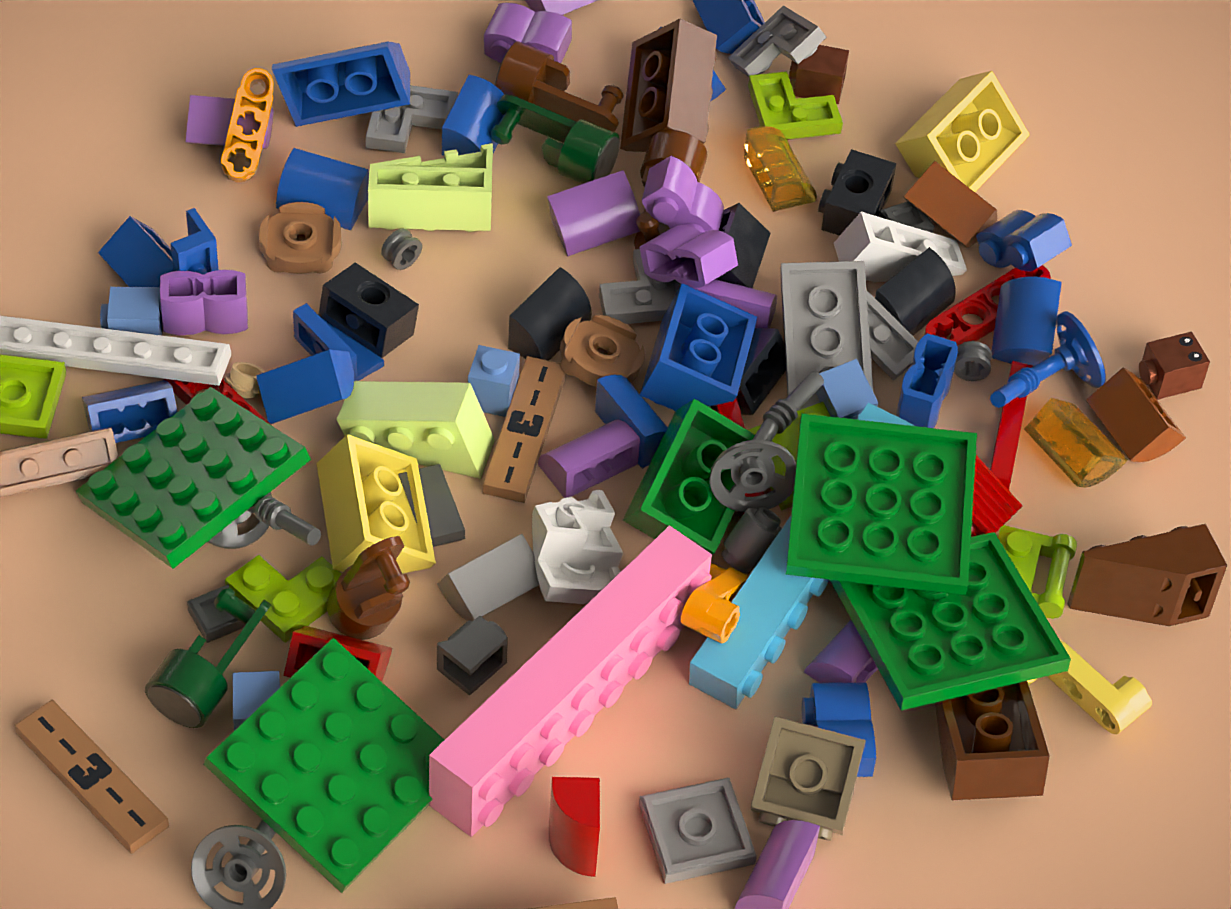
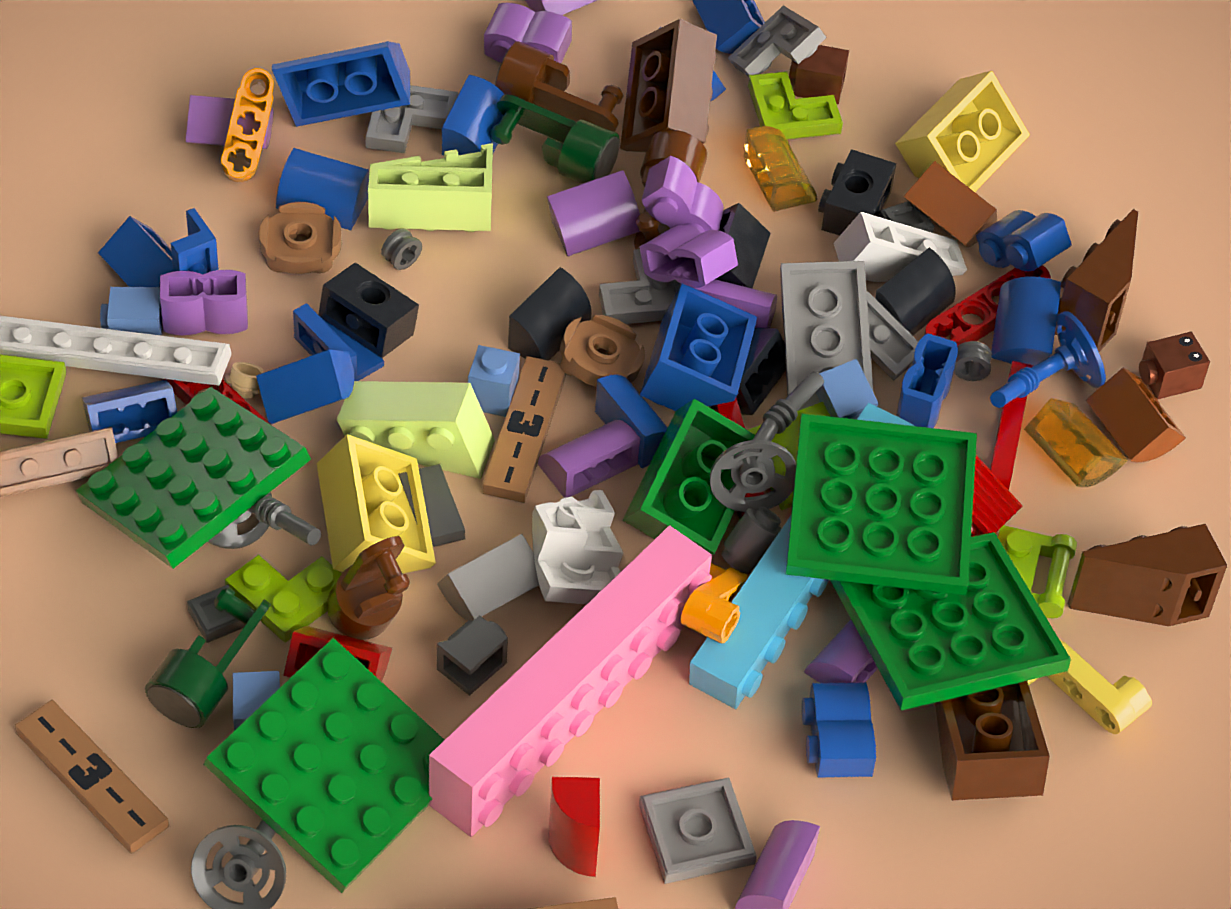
dark tan plate [751,716,866,841] -> none
none -> reddish brown slope [1055,209,1138,352]

